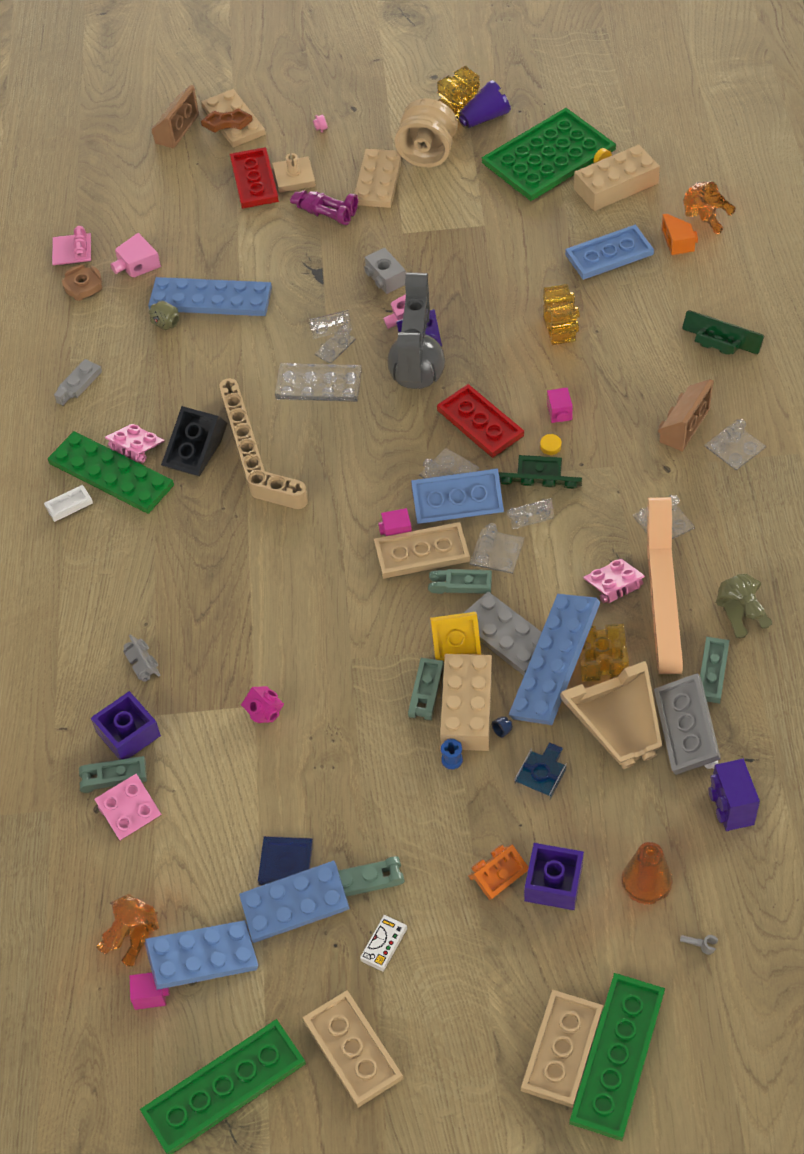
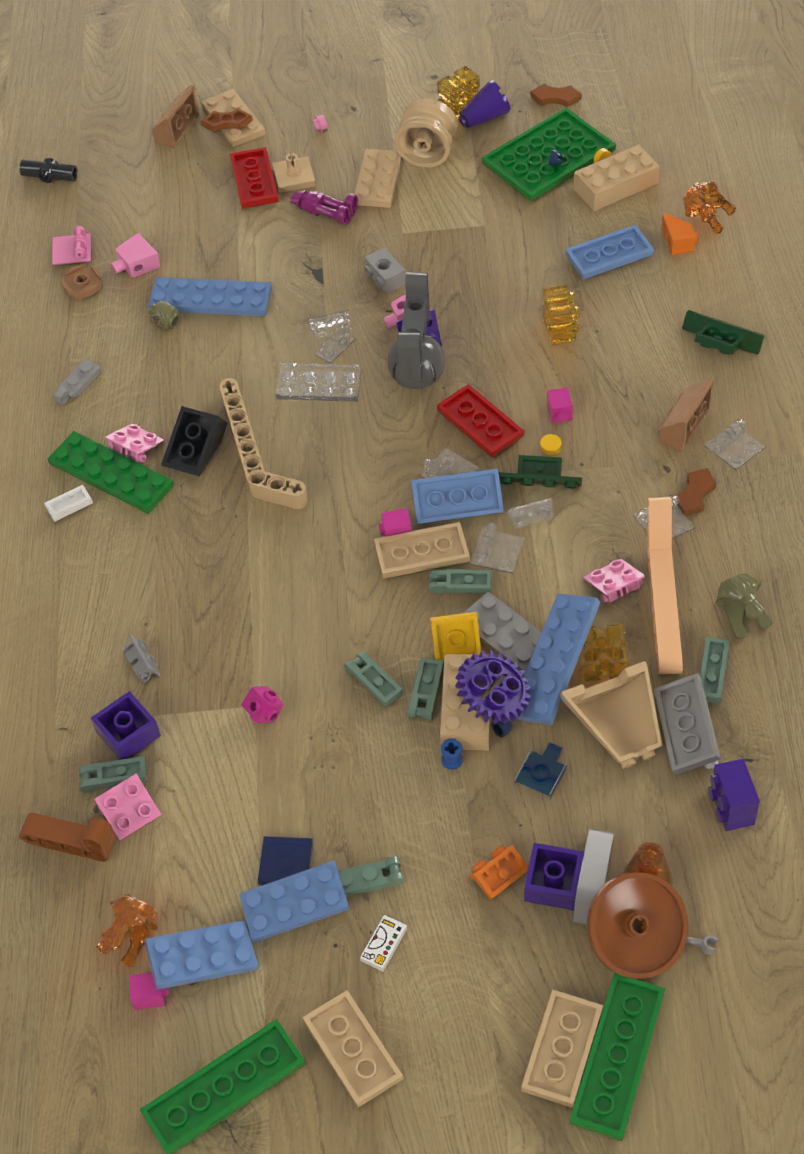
none -> black piece [19,158,78,183]
none -> dark orange beam [19,813,116,862]
none -> sand green plate [344,651,403,708]
none -> dark purple gear [455,651,532,724]
none -> dark orange tile [530,84,582,107]
none -> dark blue hinge [548,150,563,166]
none -> light grey beam [573,828,614,925]
none -> dark orange dish [587,872,688,979]
none -> dark orange tile [675,468,716,516]

